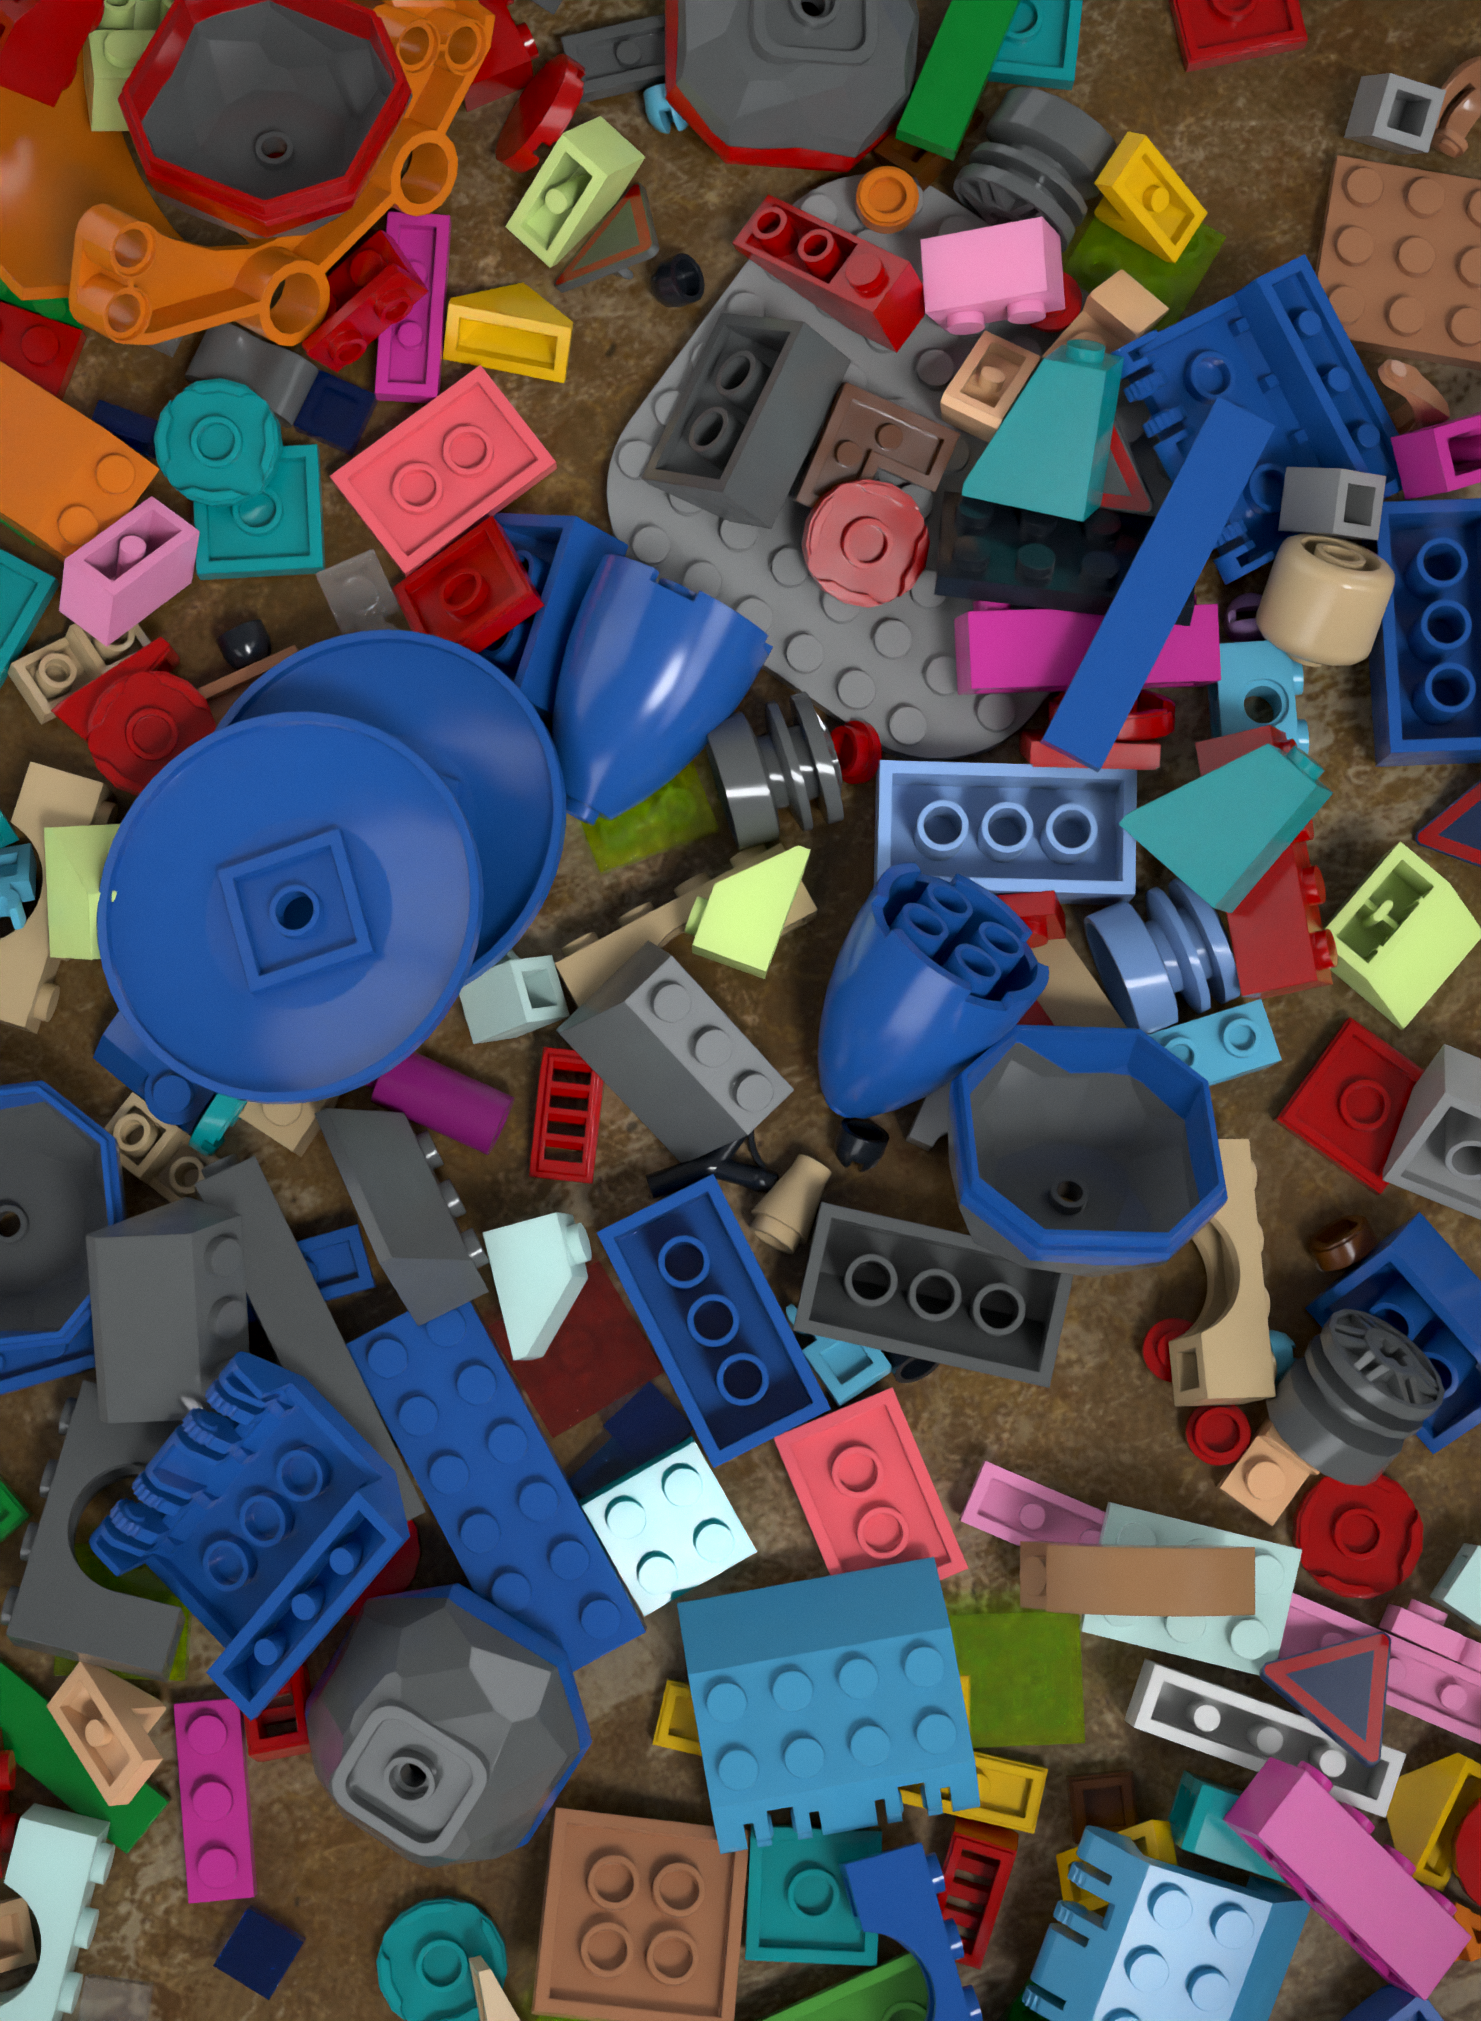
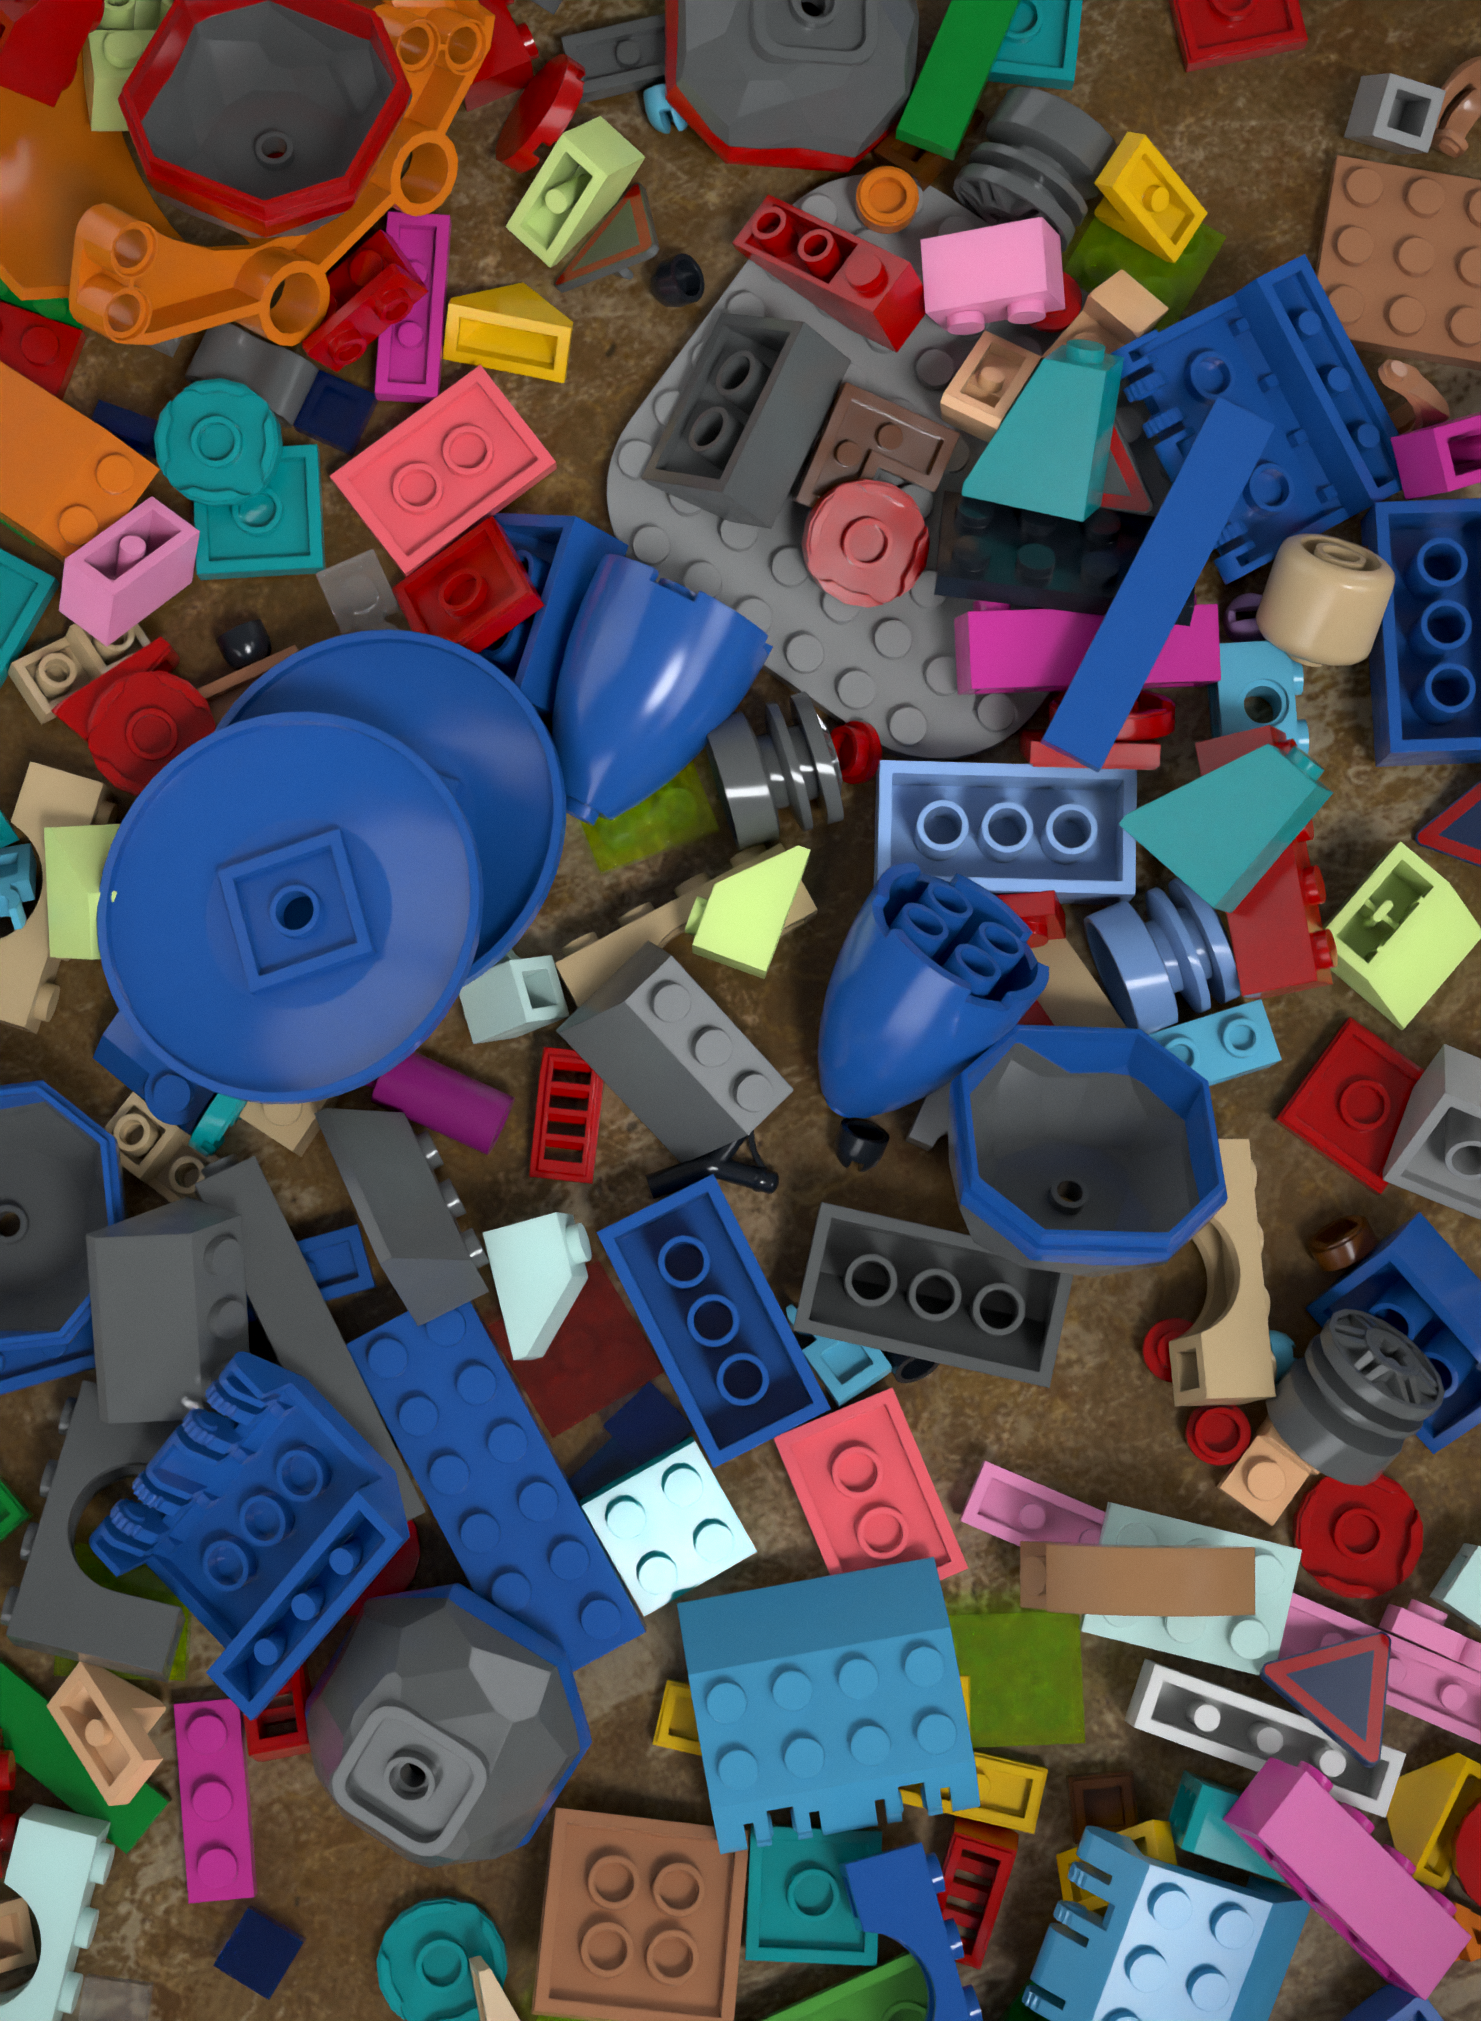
tan cone [749,1154,832,1254] -> none
light grey brick [1278,467,1386,540] -> none

